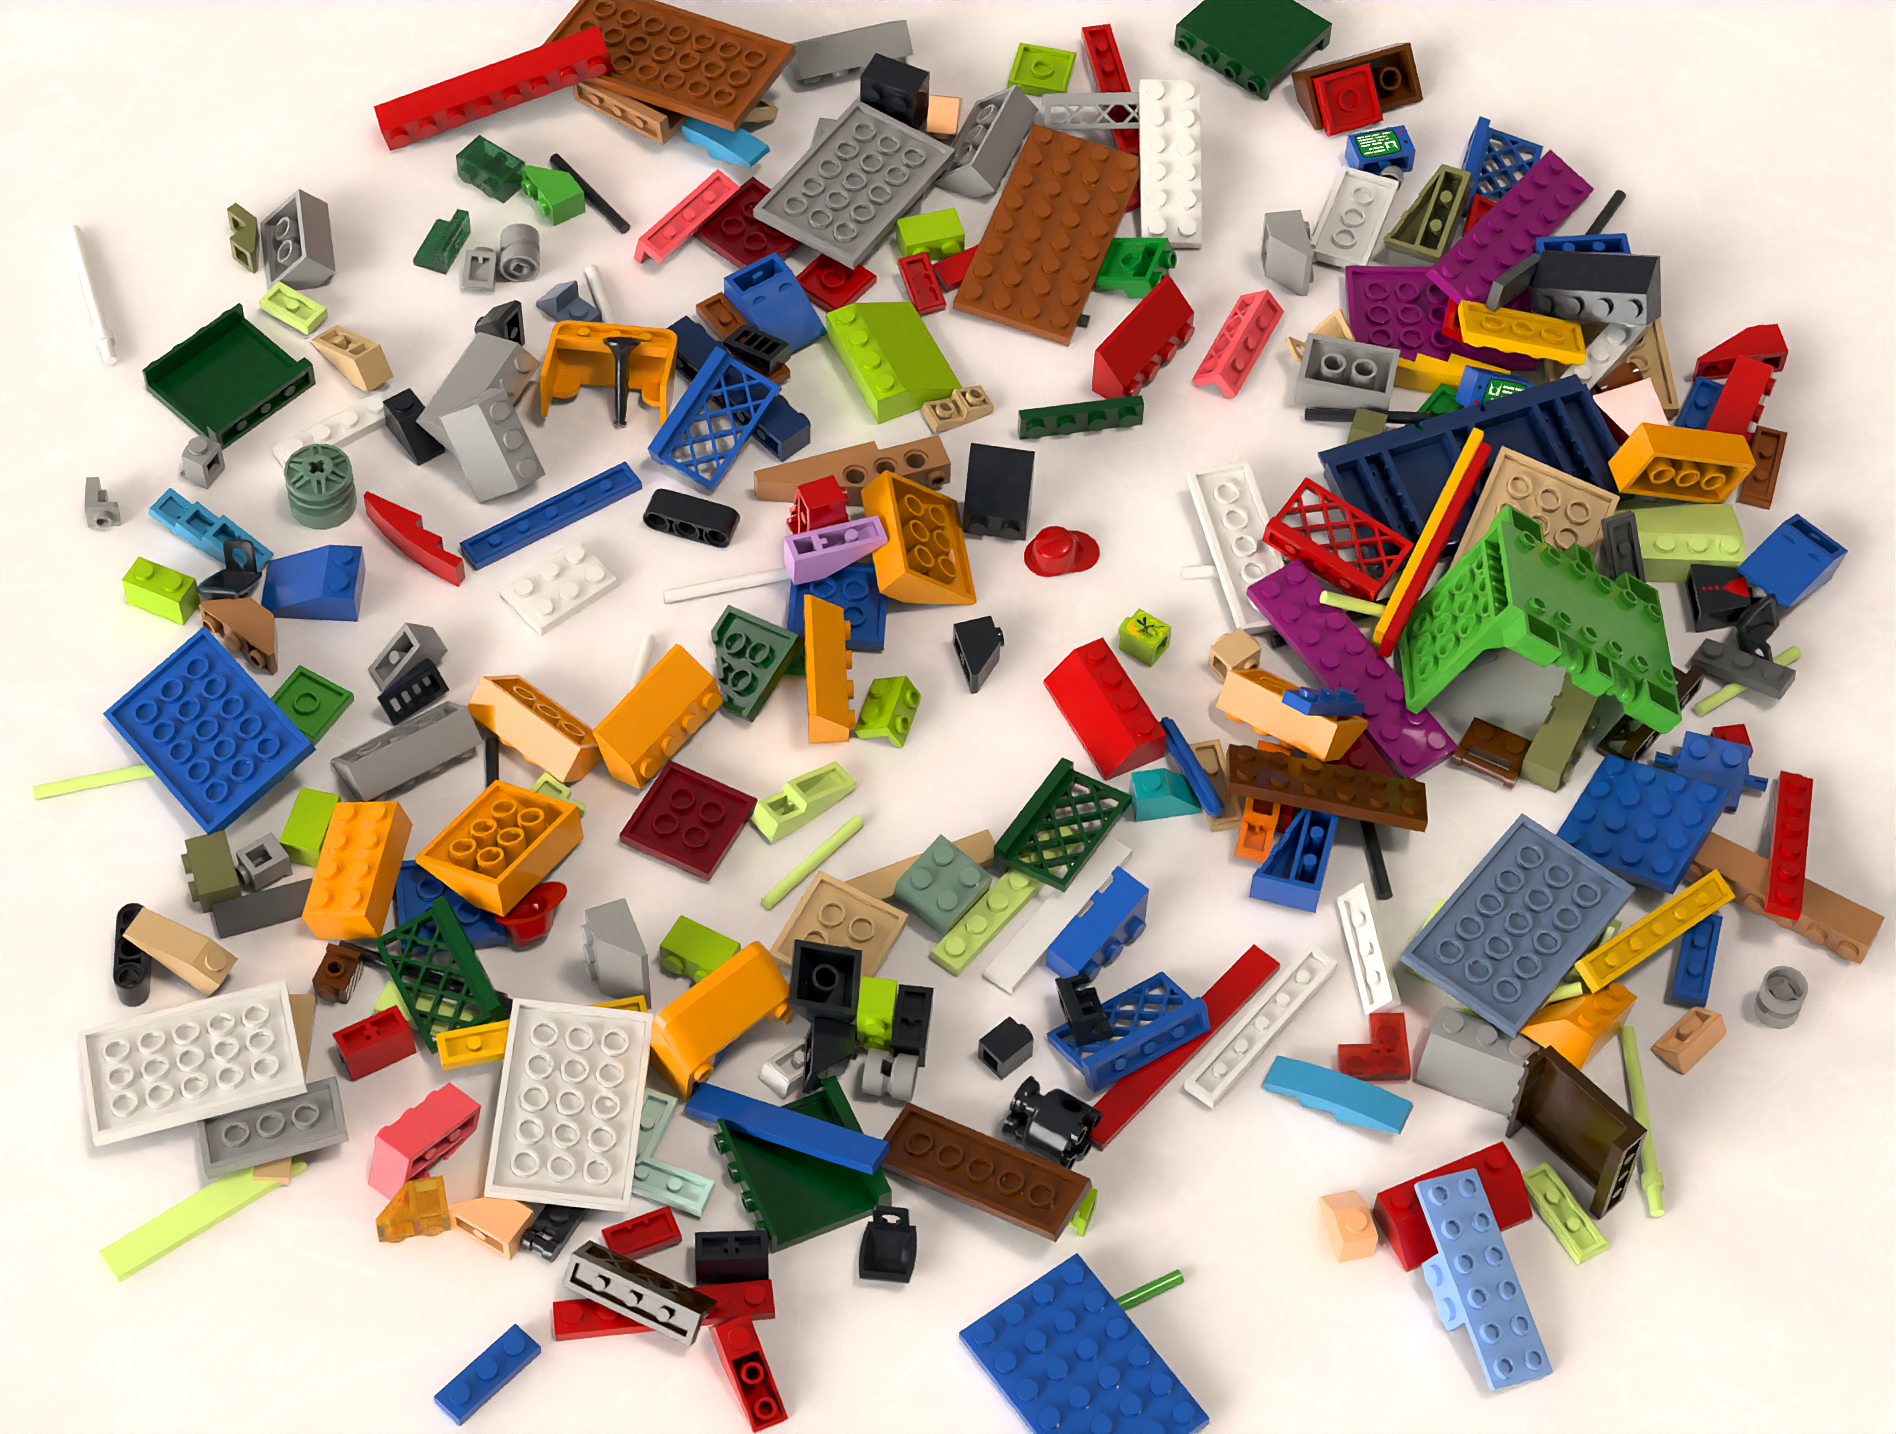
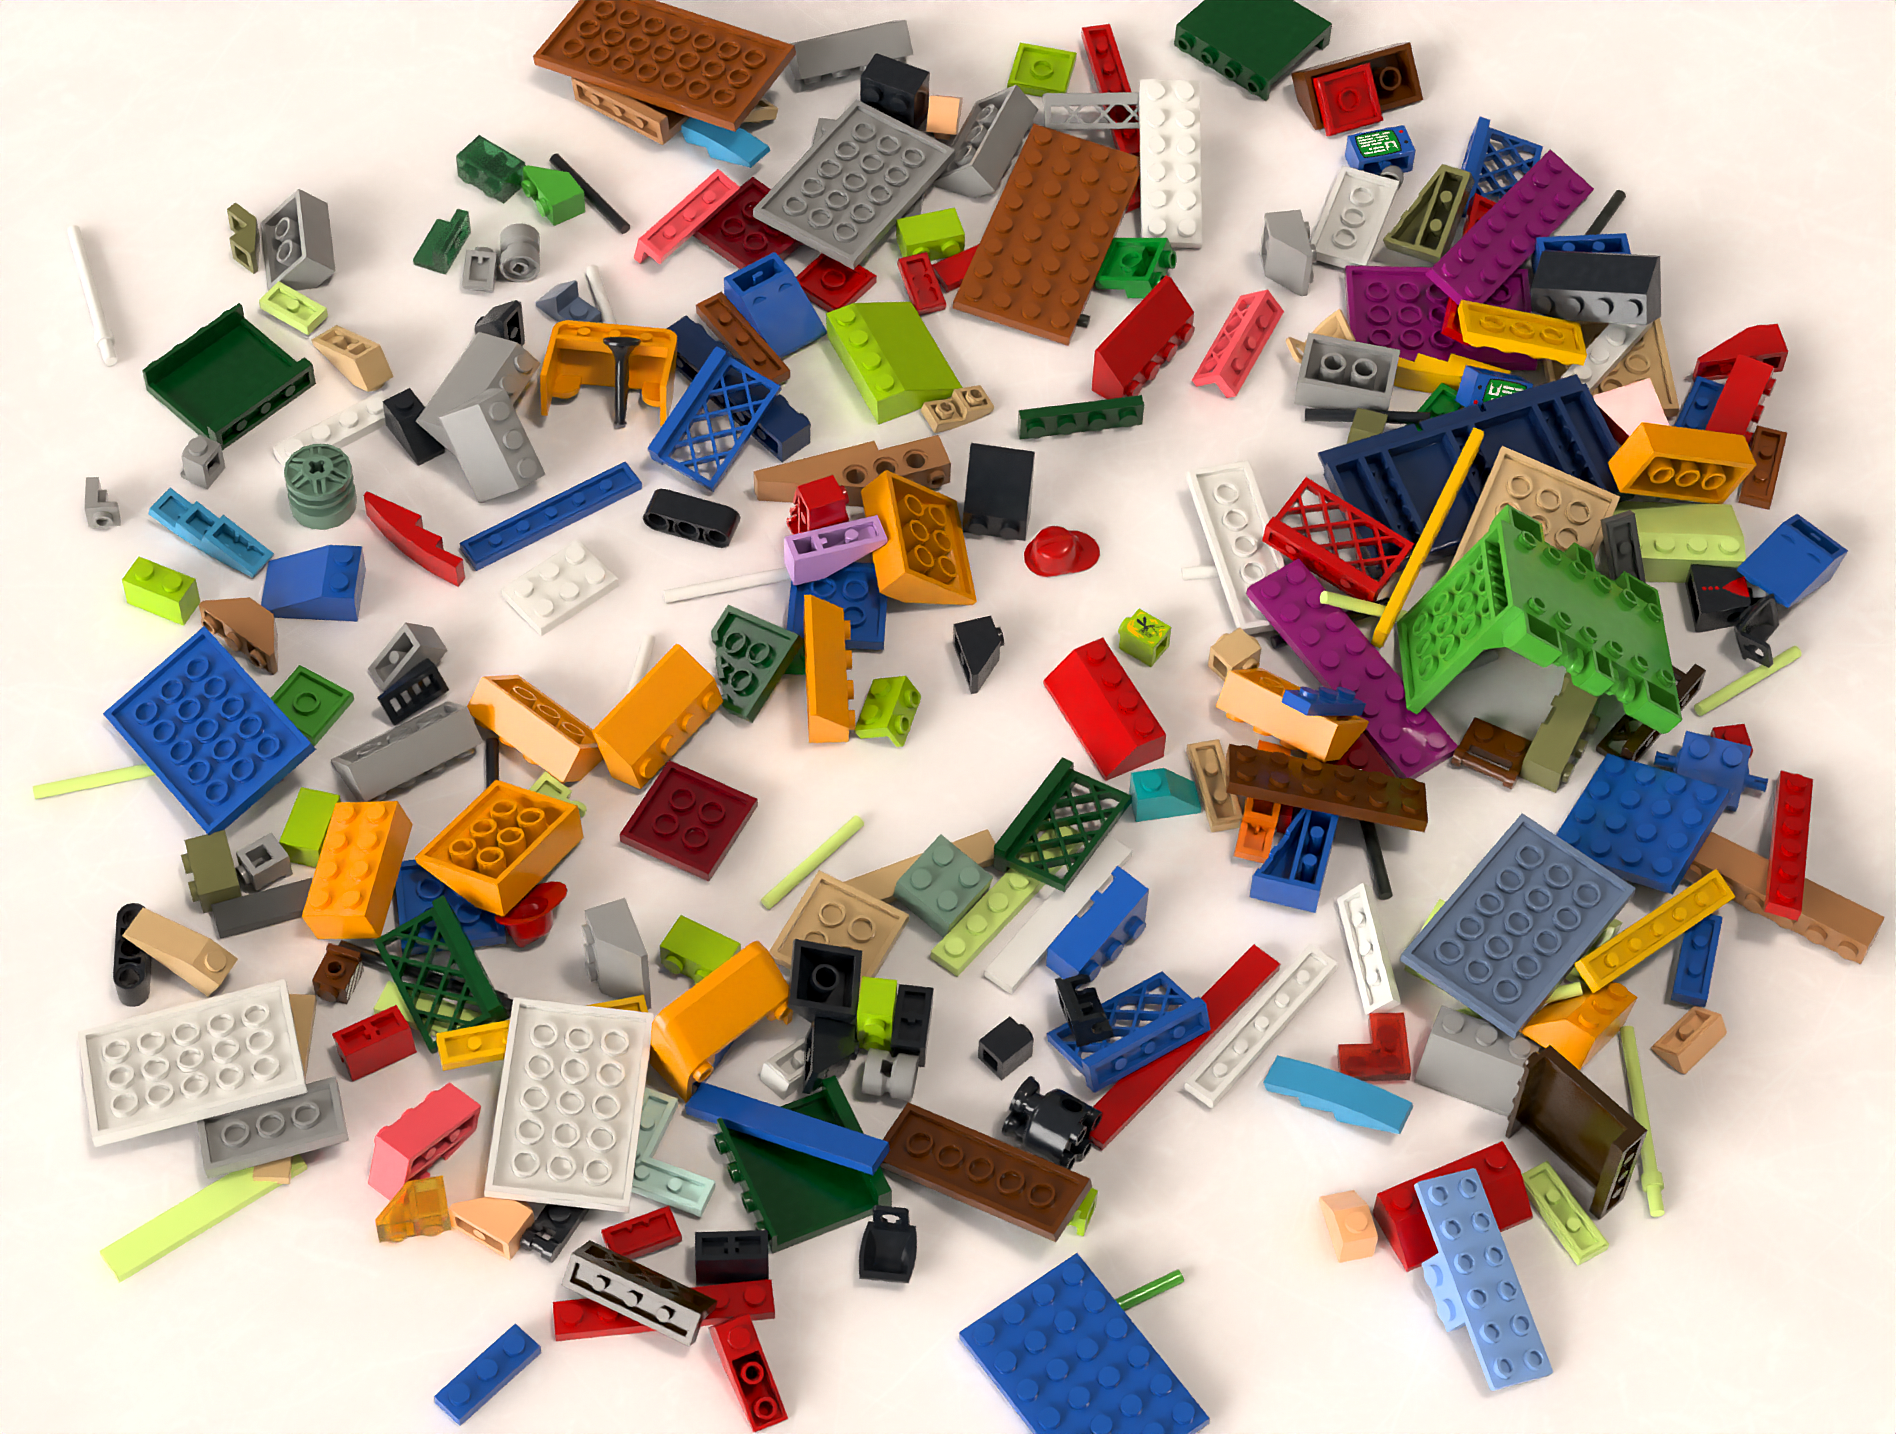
black piece [196,539,262,600] -> none
red brick [373,26,614,151] -> none
black slope [723,323,790,376] -> none
yellowish green slope [751,761,857,842] -> none
blue axle [1159,717,1225,818] -> none
red tile [1378,442,1492,658] -> none
dark grey tile [1485,253,1541,312] -> none
reddish brown cone [1594,362,1643,394] -> none
dark grey plate [1691,638,1796,700] -> none
light grey wheel [1754,966,1808,1029] -> none

